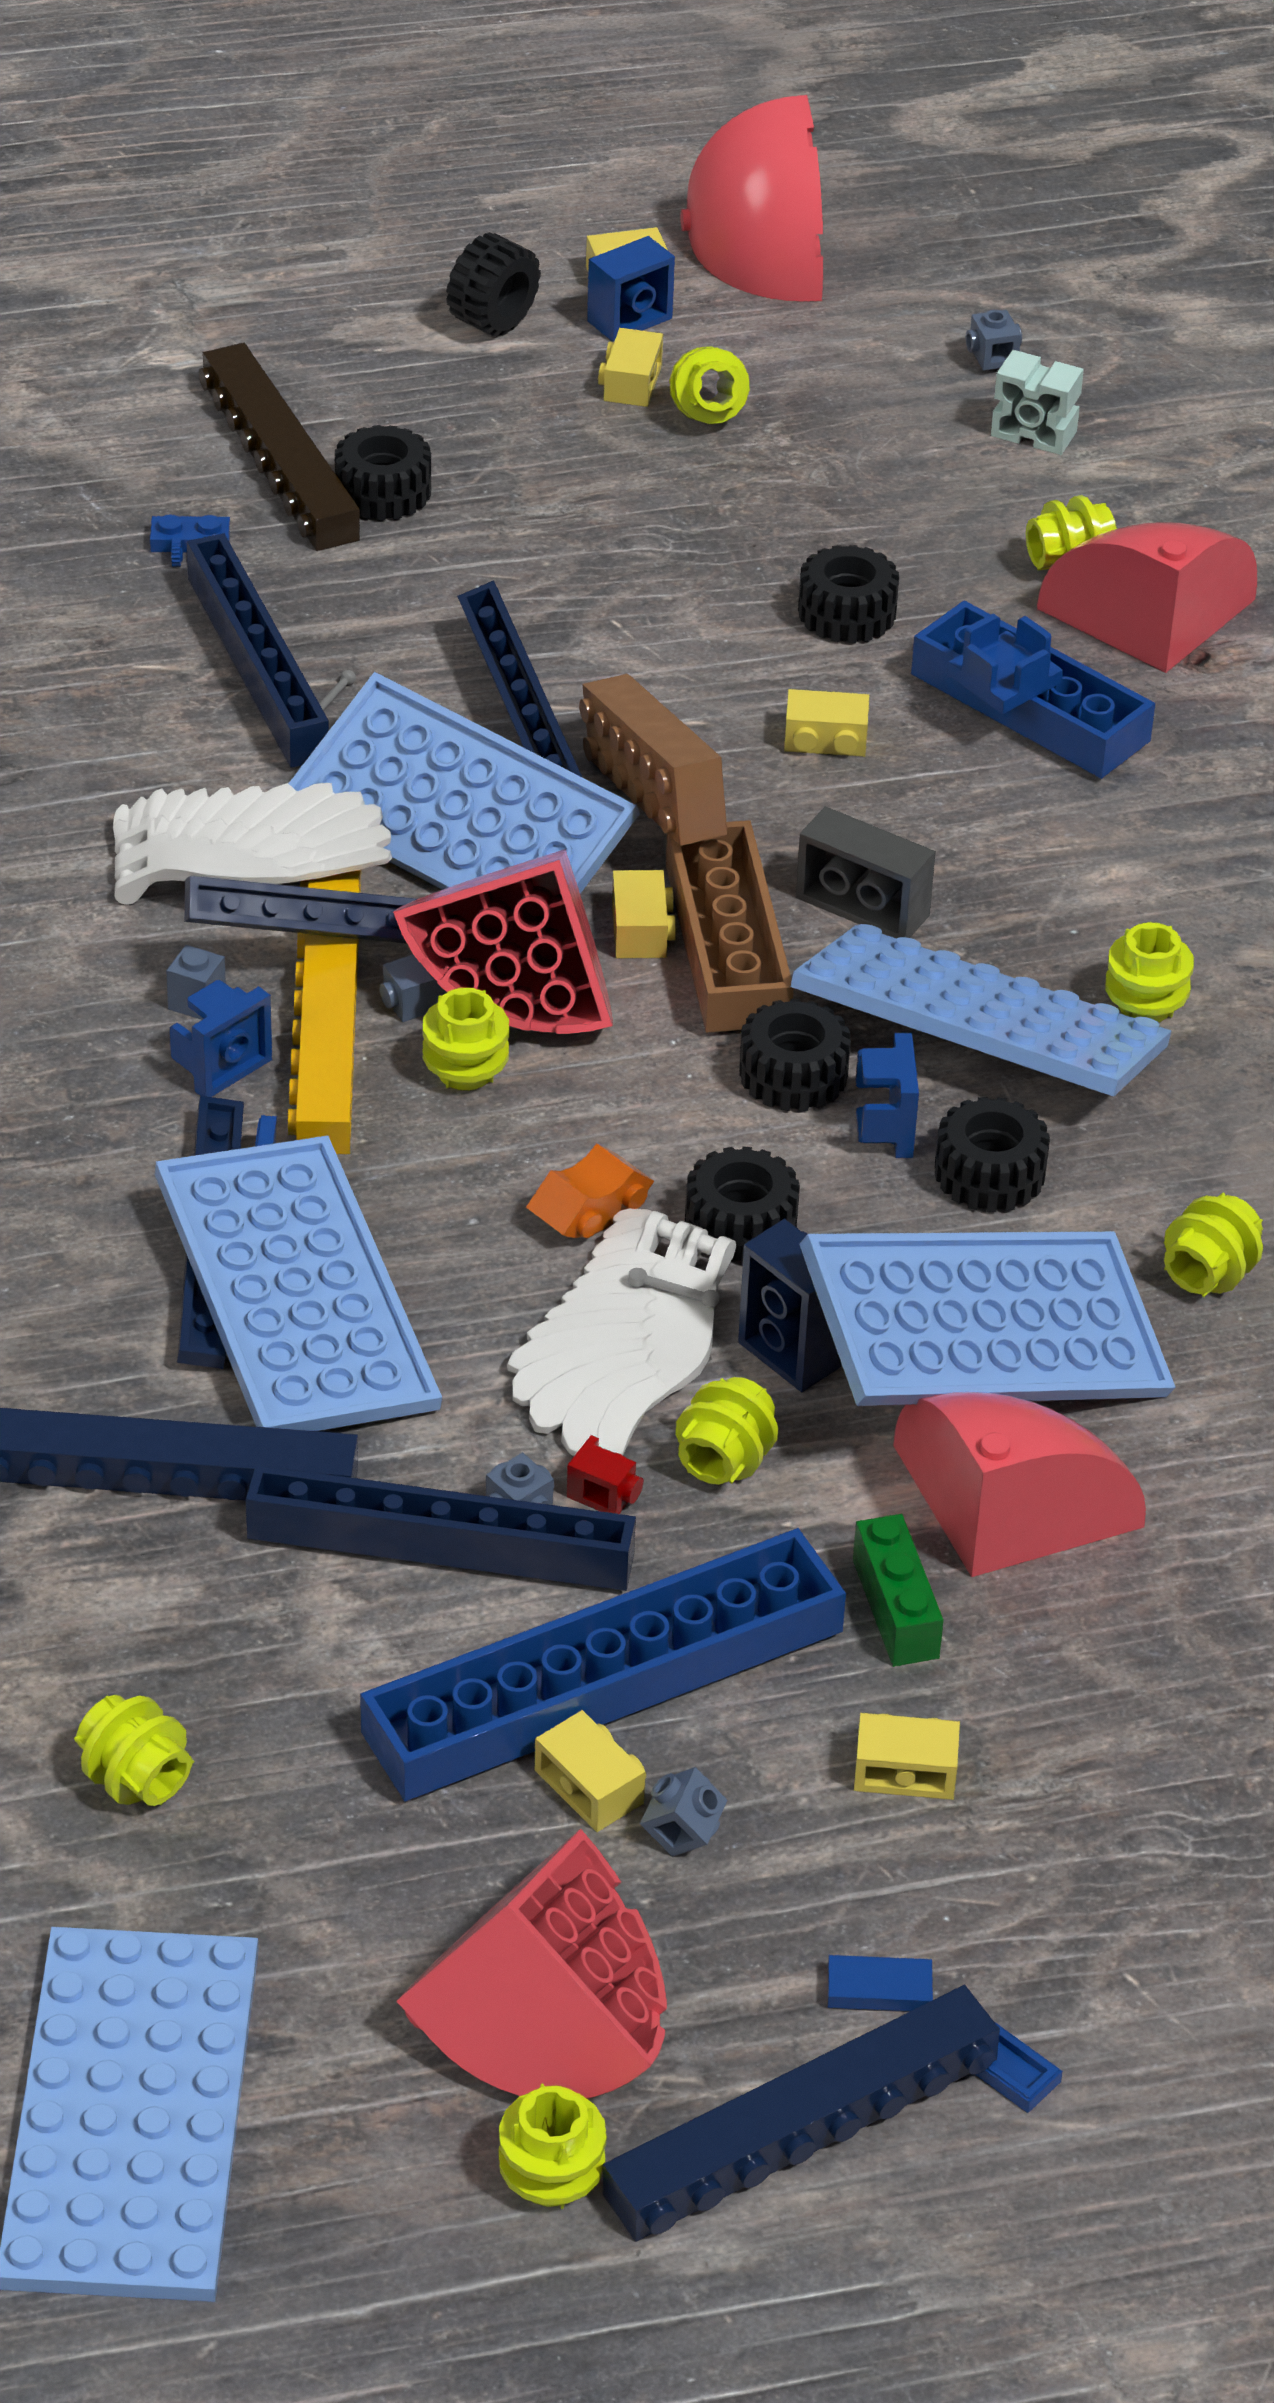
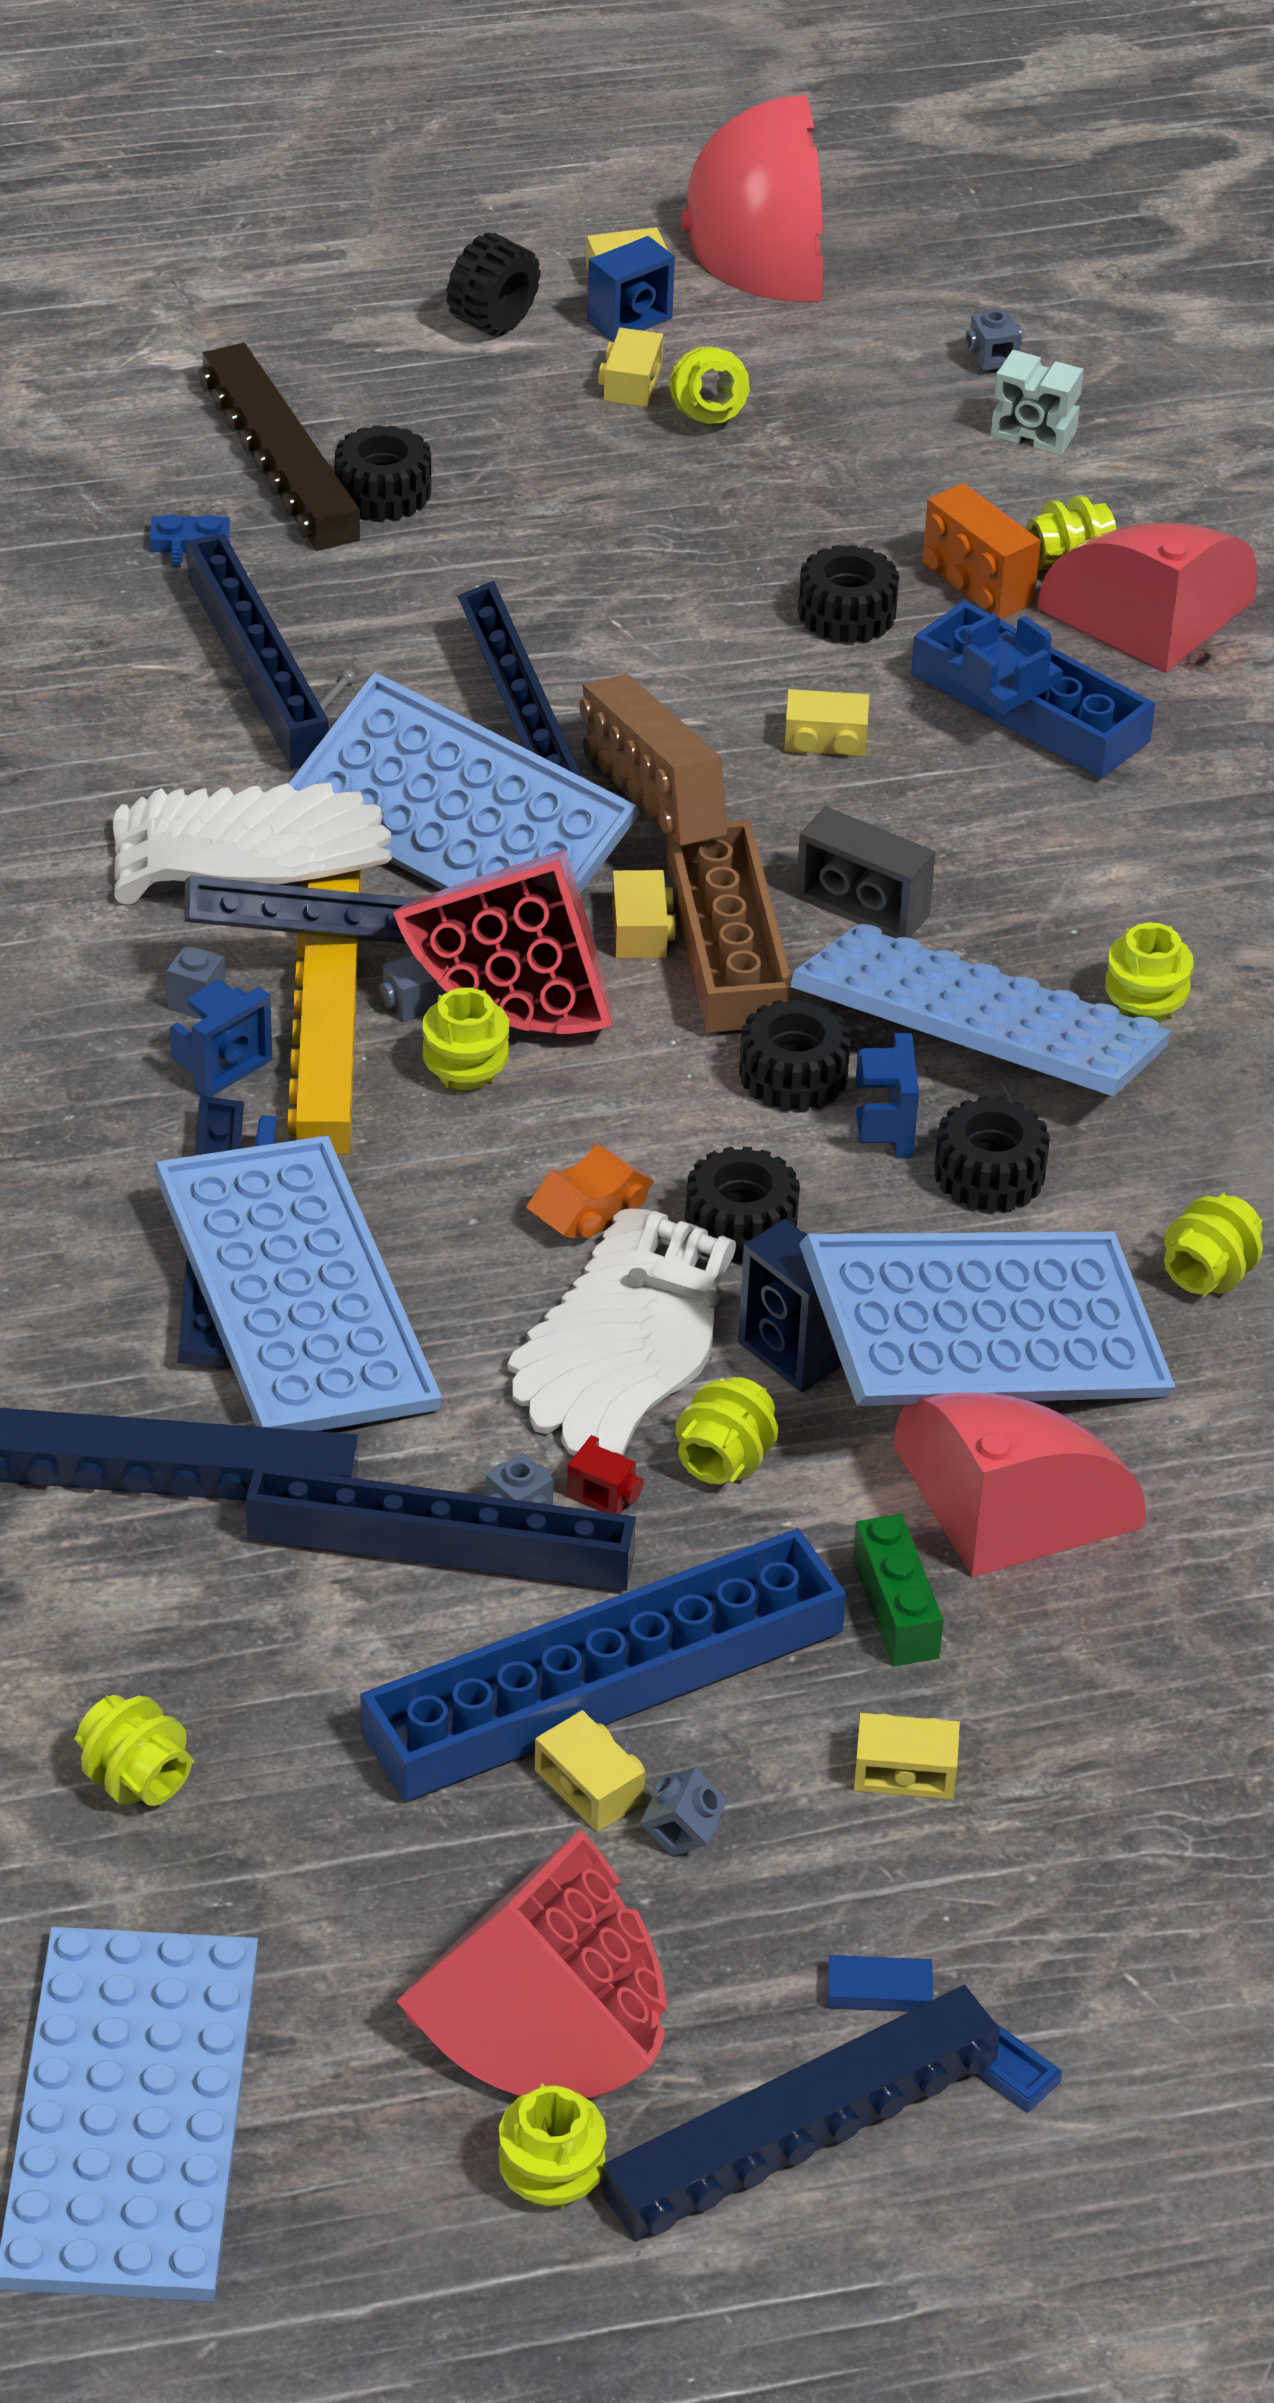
none -> orange brick [922,483,1041,620]

